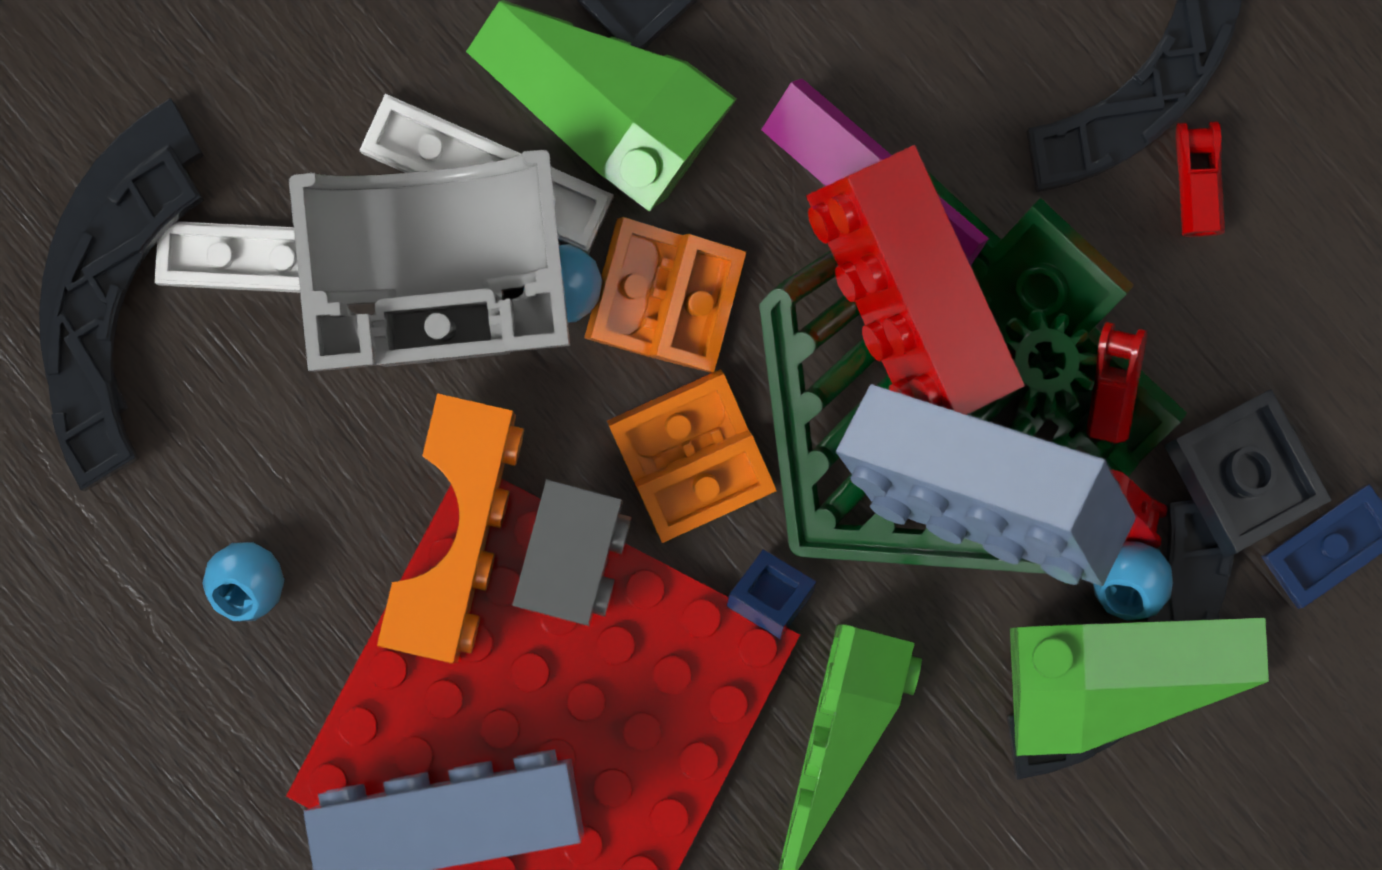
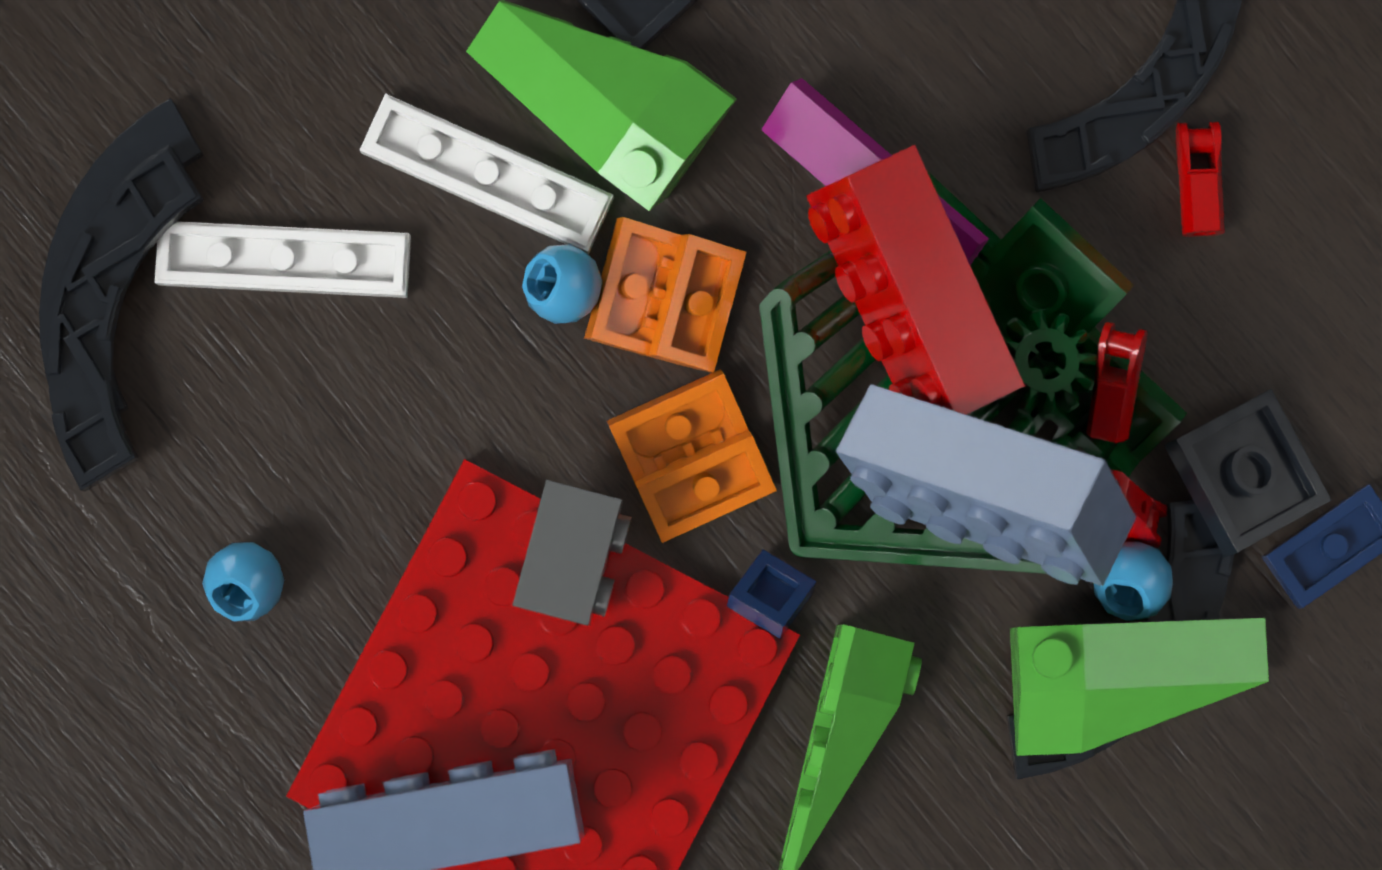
light grey piece [289,150,570,372] -> none
orange arch [377,393,524,663] -> none

